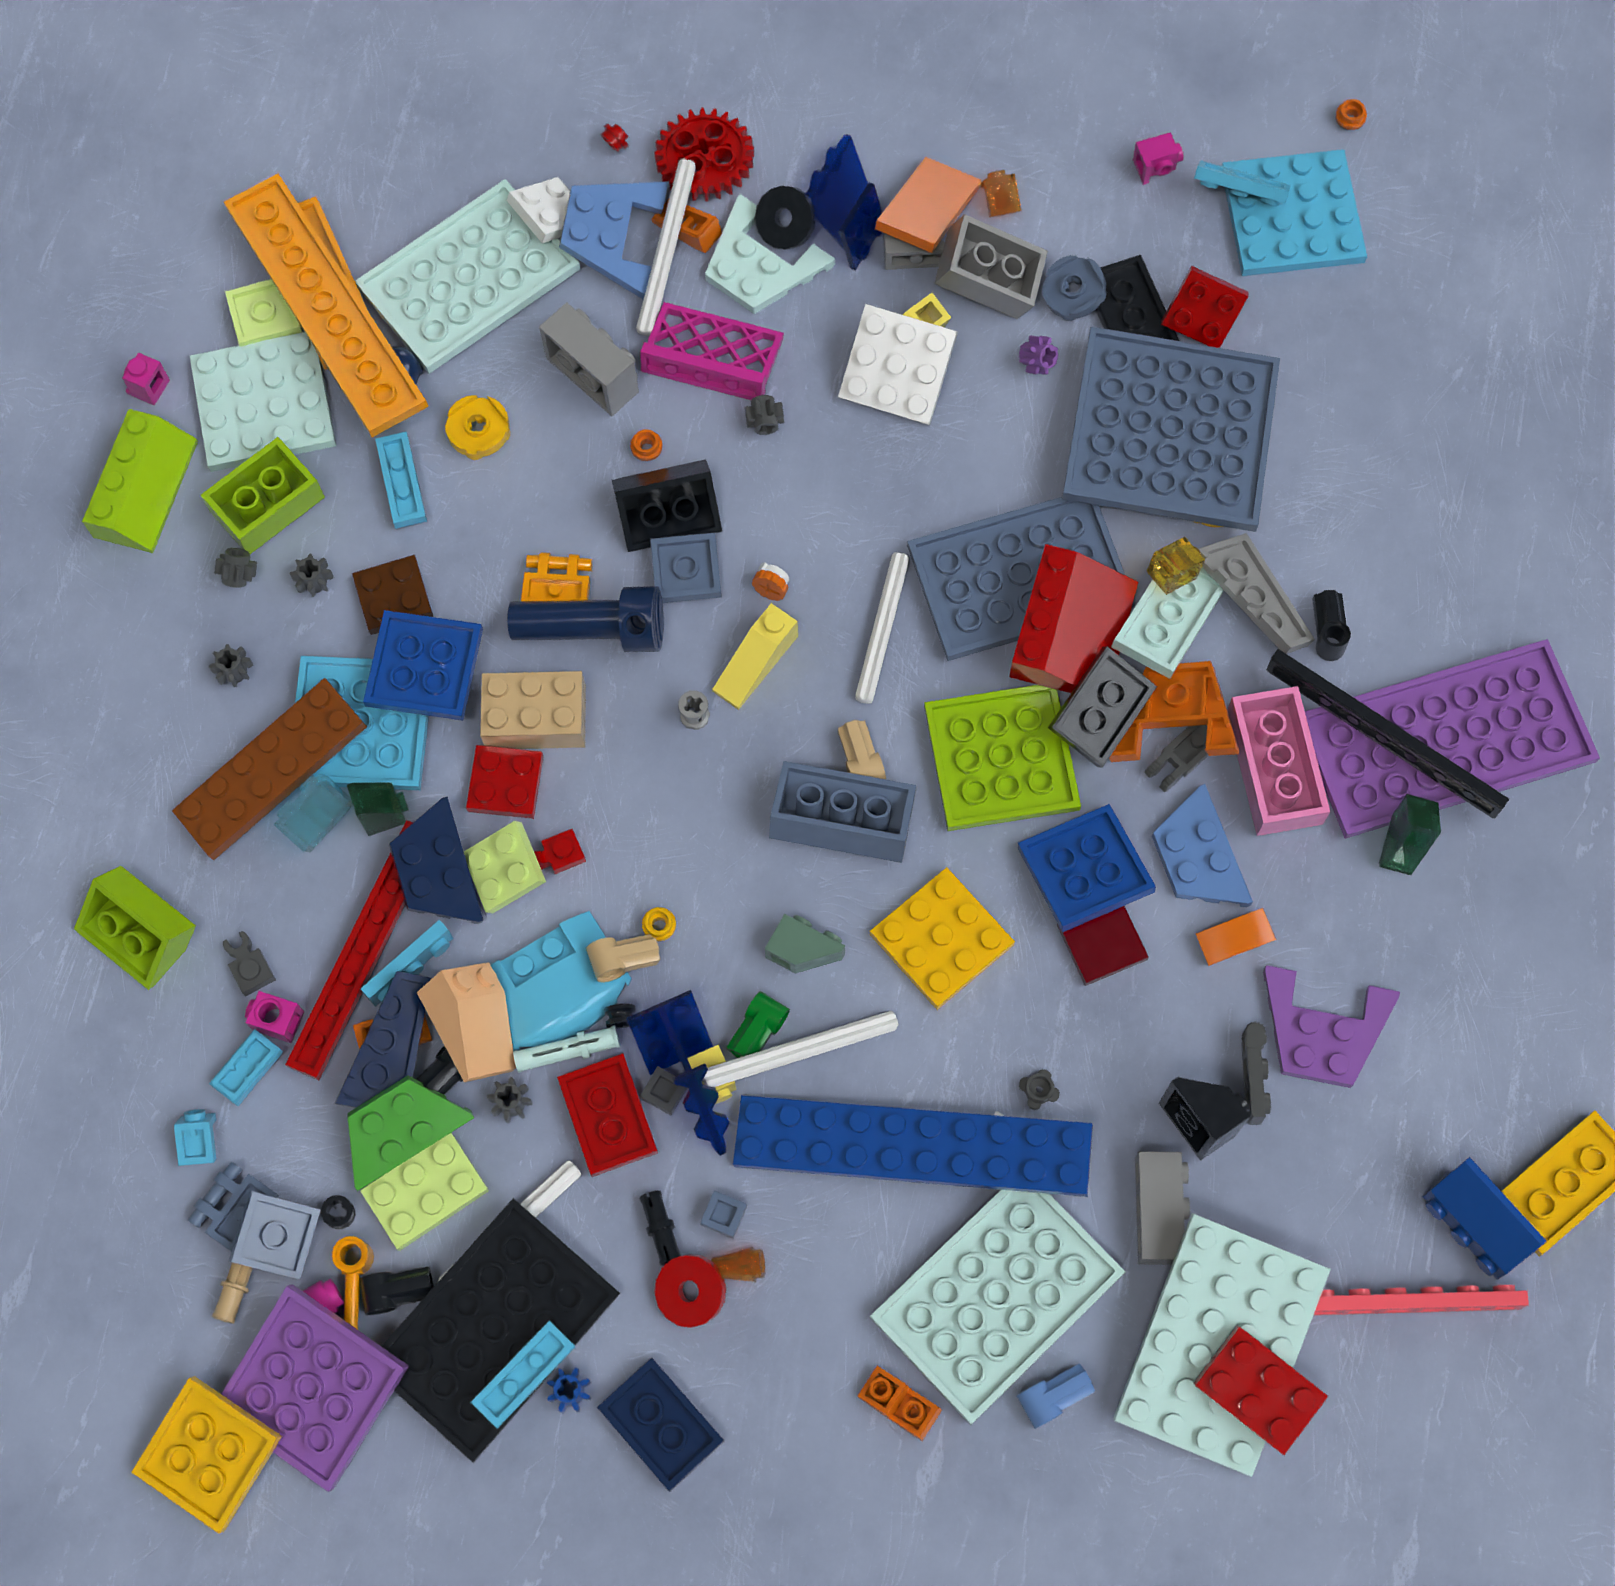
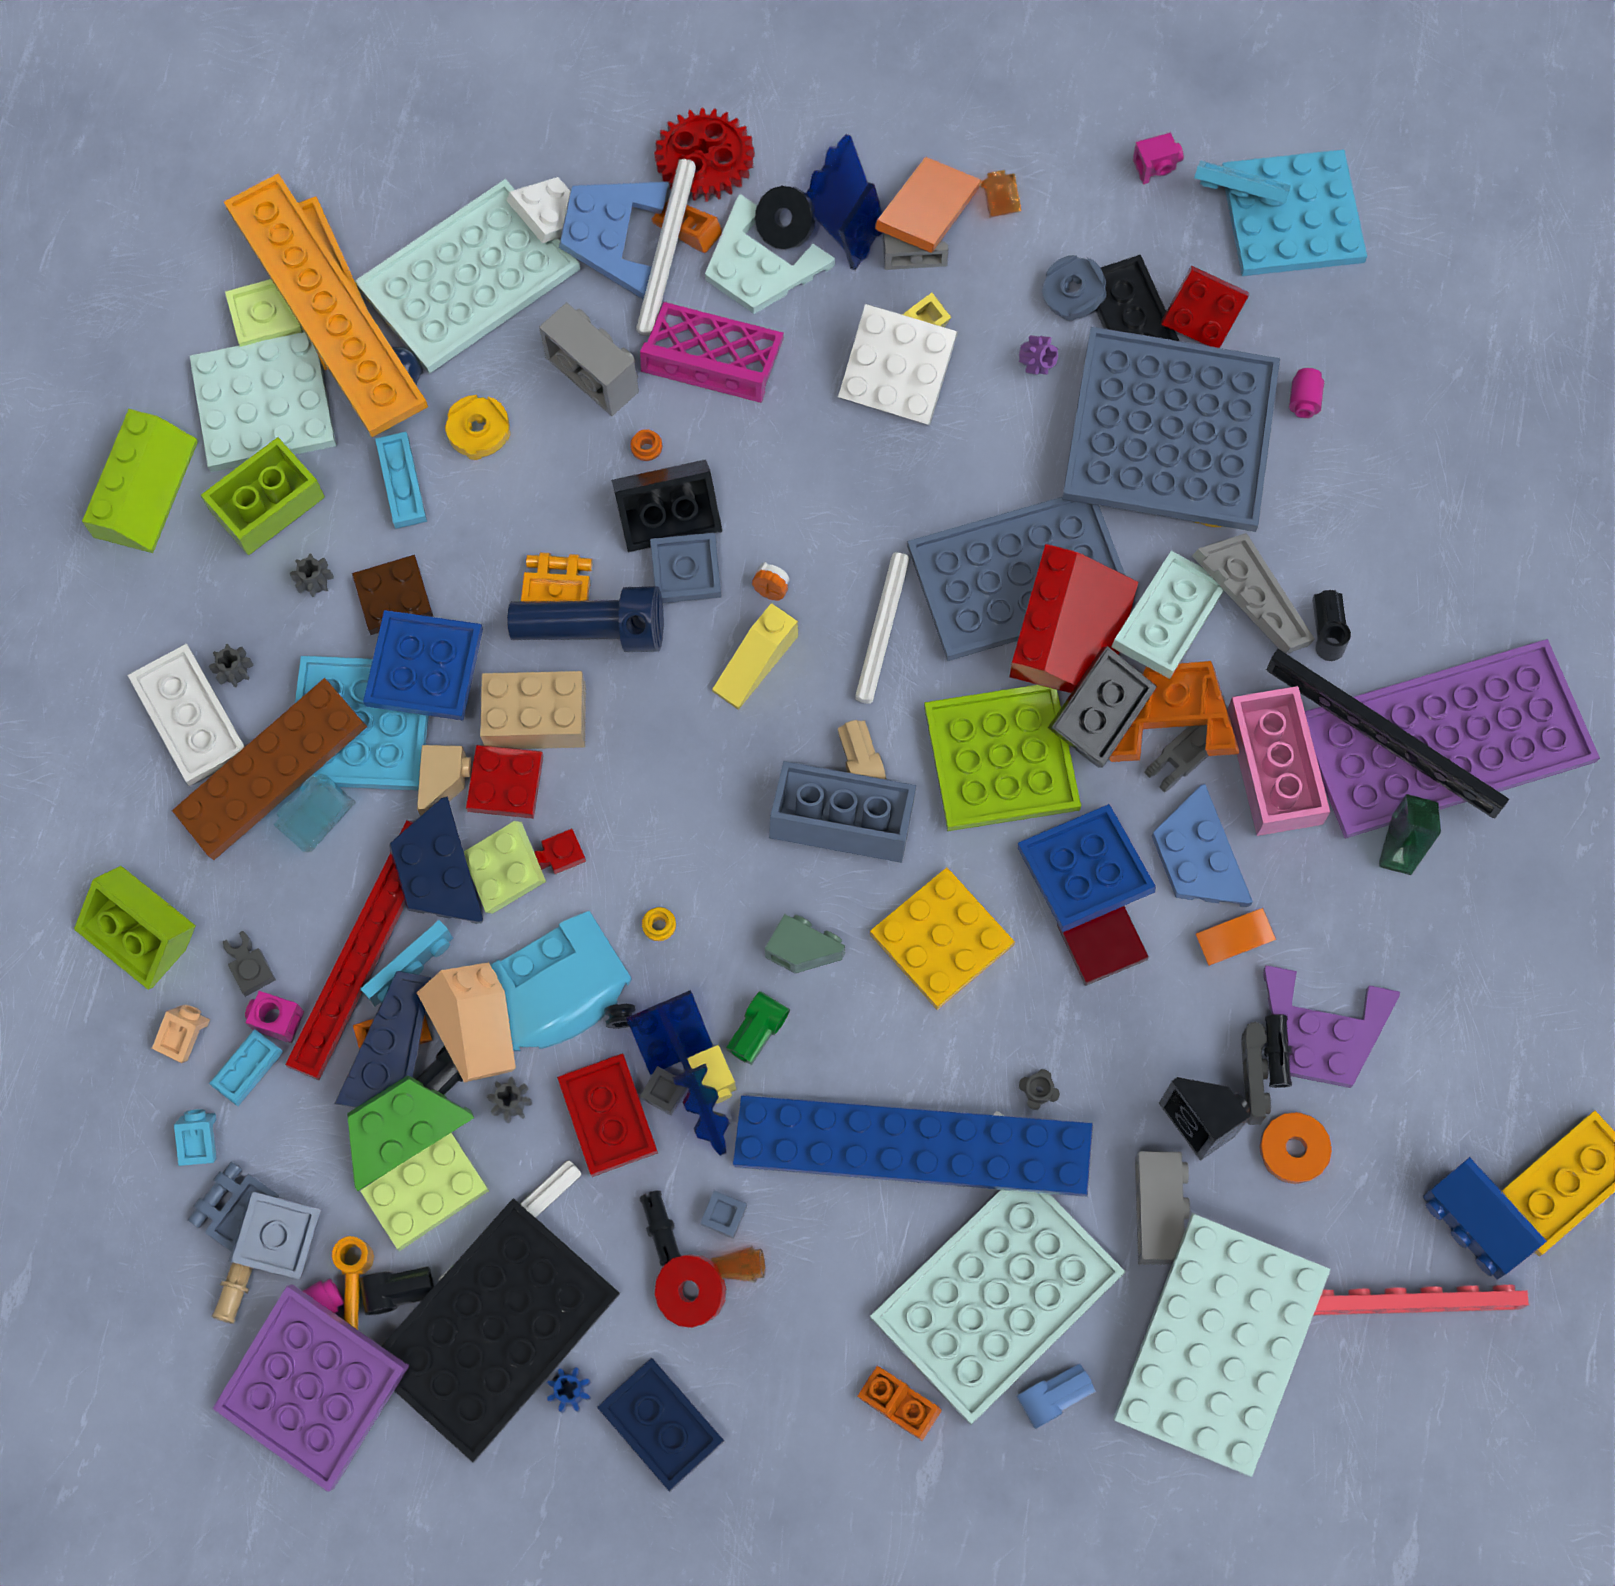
dark pink brick [122,352,170,405] -> none
yellow plate [131,1376,282,1534] -> none
dark grey gear [214,548,257,588] -> none
black bush [321,1195,355,1230] -> none
clear green slope [347,783,409,836] -> none
medium azure plate [471,1321,575,1429] -> none
light aqua pin [513,1026,620,1073] -> none
tan piece [586,934,660,982] -> none
red plate [600,123,629,153] -> none
light grey bush [678,691,710,730] -> none
white axle [701,1011,898,1089] -> none
dark grey gear [745,395,784,435] -> none
light grey brick [934,214,1048,319] -> none
clear yellow brick [1146,537,1205,595] -> none
red plate [1193,1325,1329,1455] -> none
orange plate [1336,99,1367,130] -> none
none -> white plate [128,644,245,786]
none -> light nougat bracket [152,1005,210,1063]
none -> tan slope [417,745,472,816]
none -> orange tile [1259,1112,1332,1184]
none -> black pin [1264,1014,1293,1088]
none -> dark pink brick [1289,368,1325,418]

